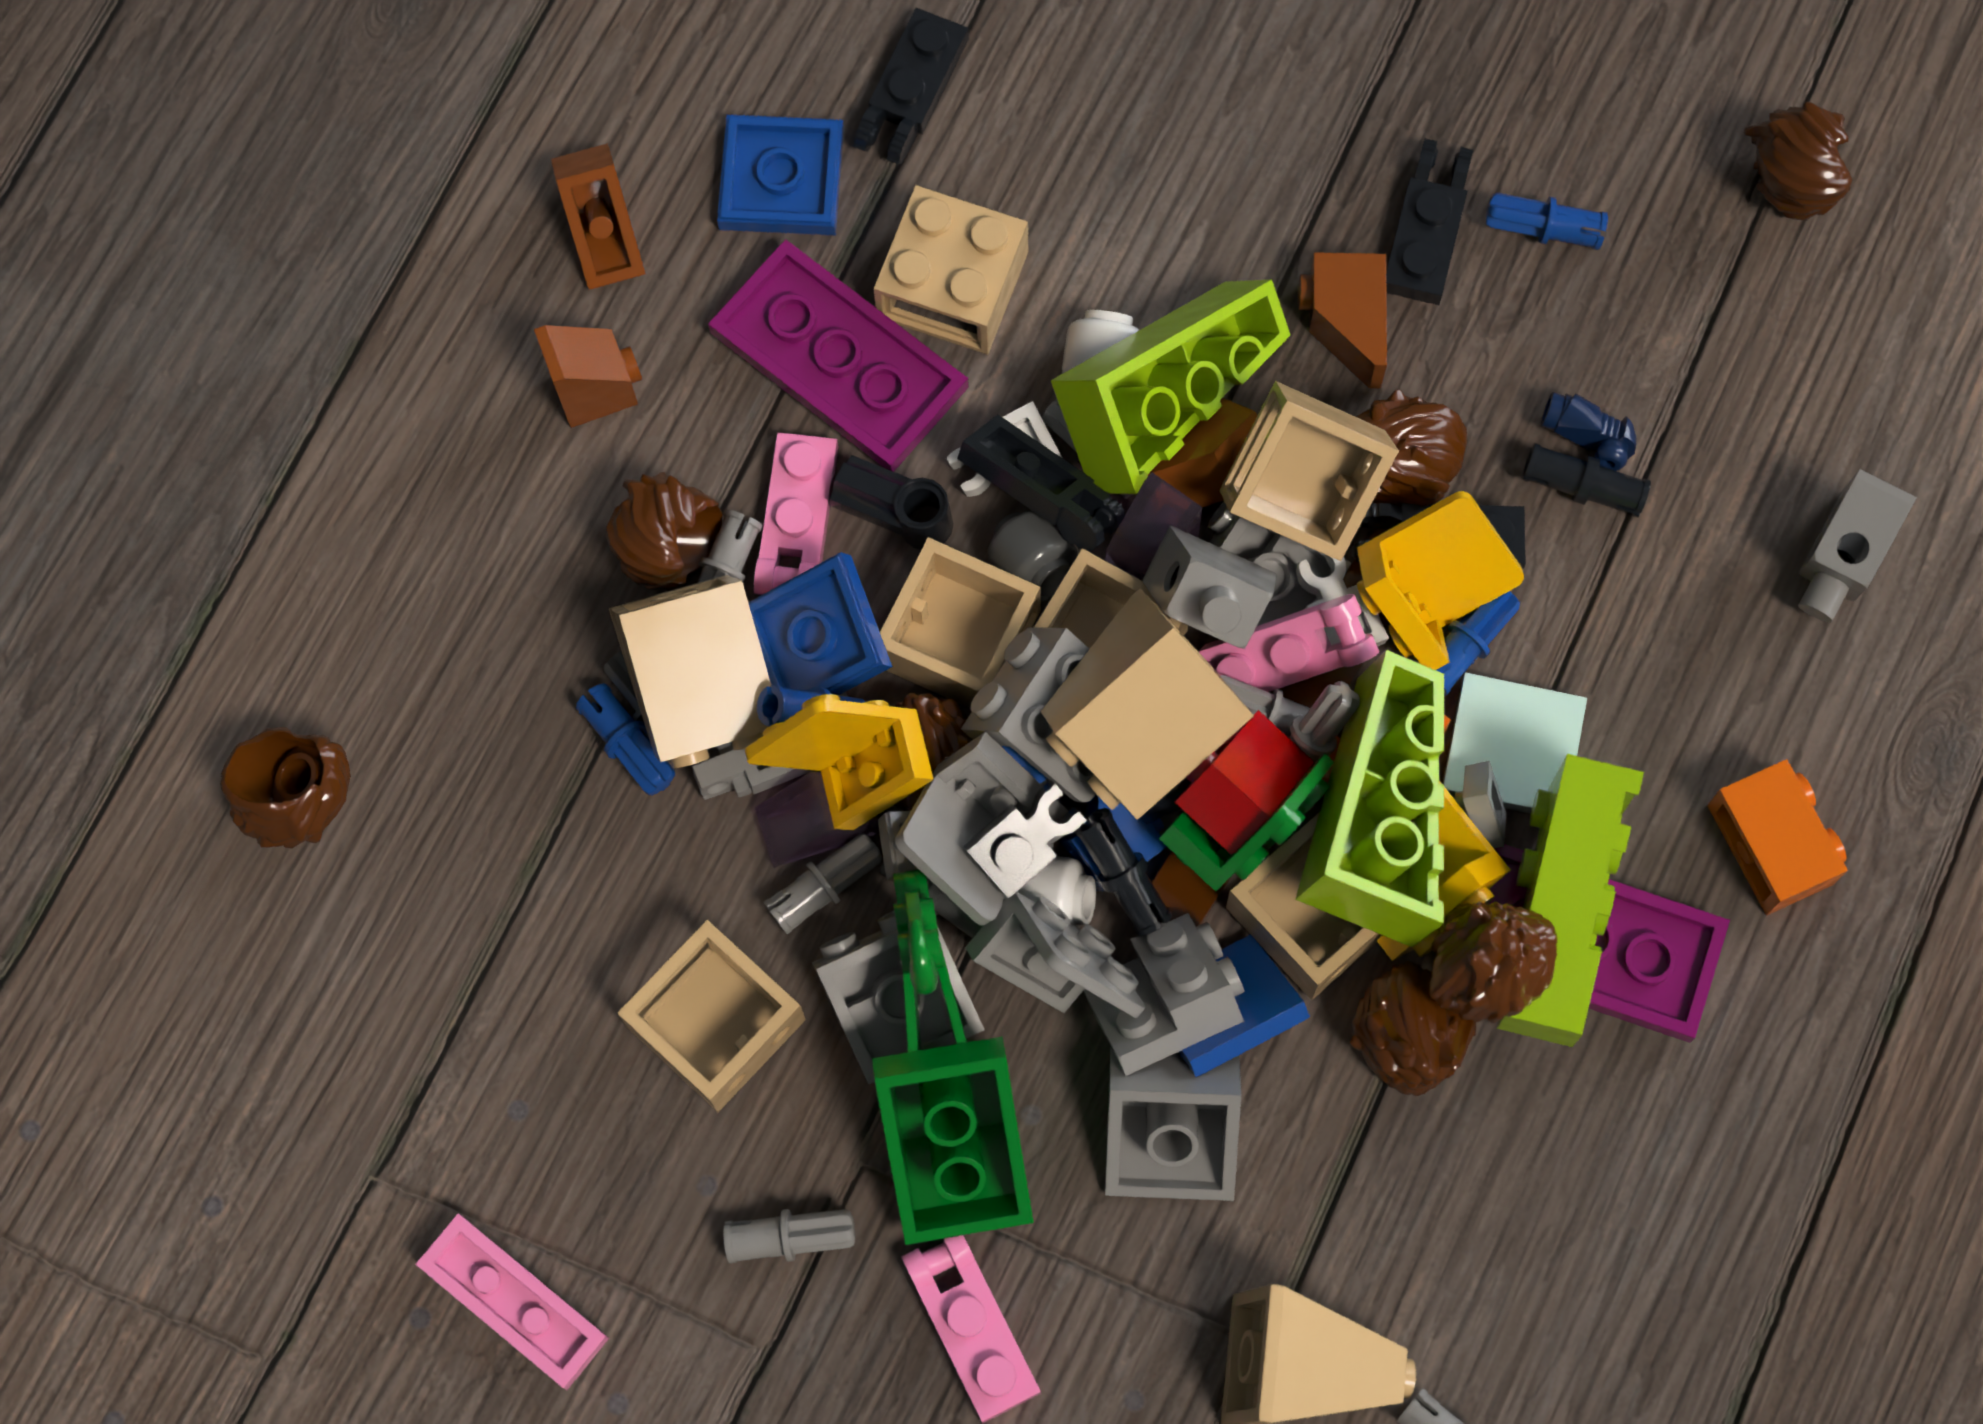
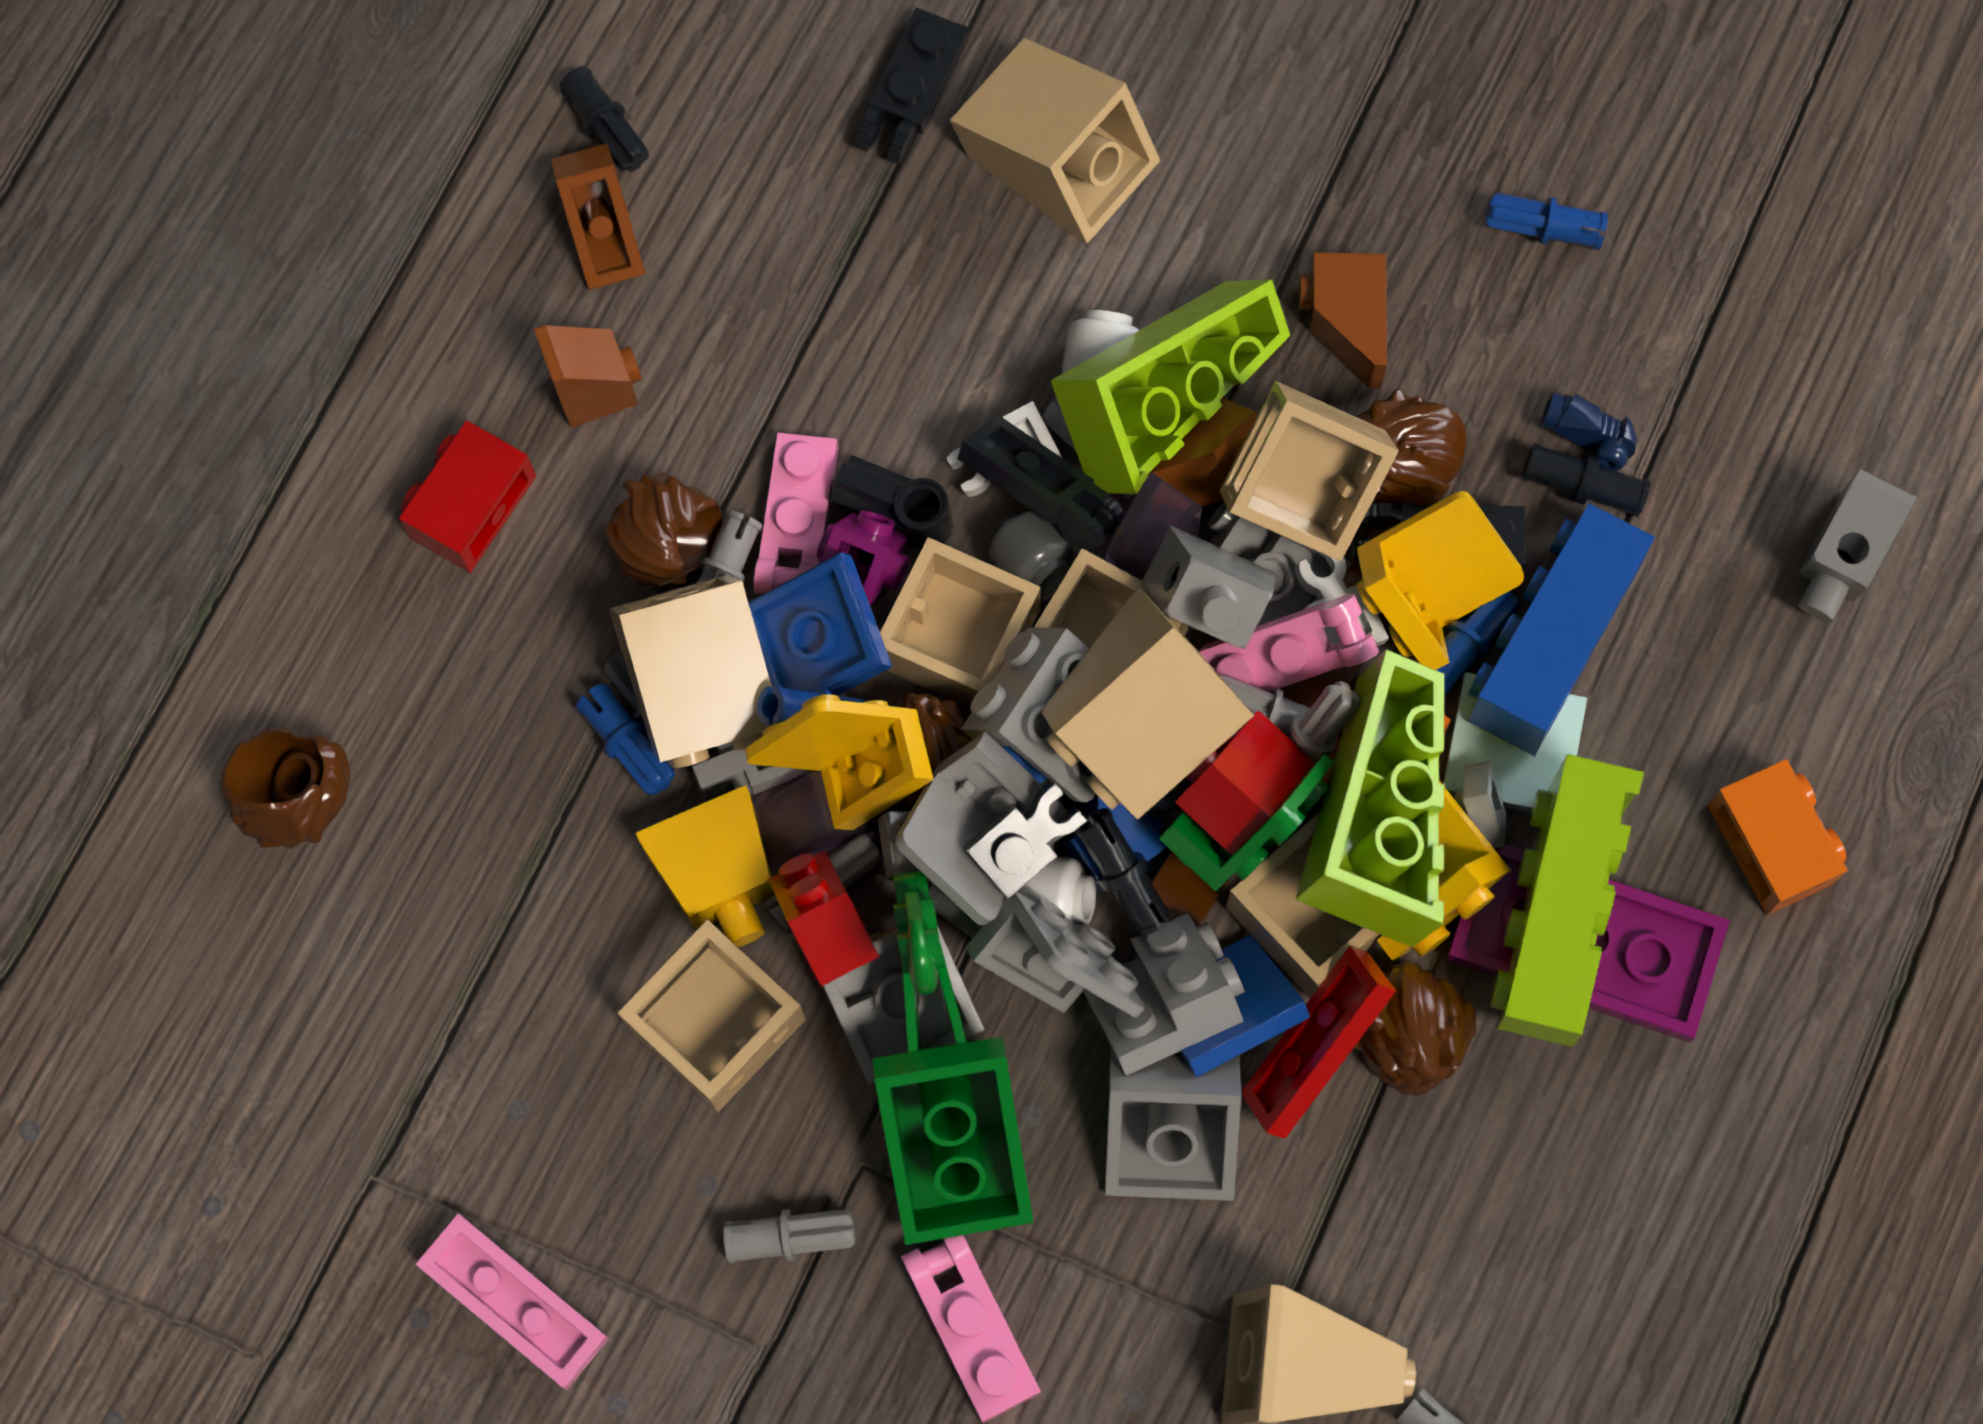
magenta plate [708,239,969,472] -> none
blue tile [717,115,844,235] -> none
tan piece [874,185,1028,354] -> none
black hinge [1386,138,1473,305] -> none
reddish brown hair [1428,901,1558,1024] -> none
reddish brown hair [1744,102,1852,221] -> none
none -> red brick [399,420,537,574]
none -> black axle [559,66,649,172]
none -> yellow torso [636,785,775,947]
none -> red brick [768,850,880,987]
none -> magenta brick [817,510,910,604]
none -> tan slope [949,38,1161,244]
none -> red plate [1241,945,1396,1139]
none -> blue brick [1467,503,1655,756]

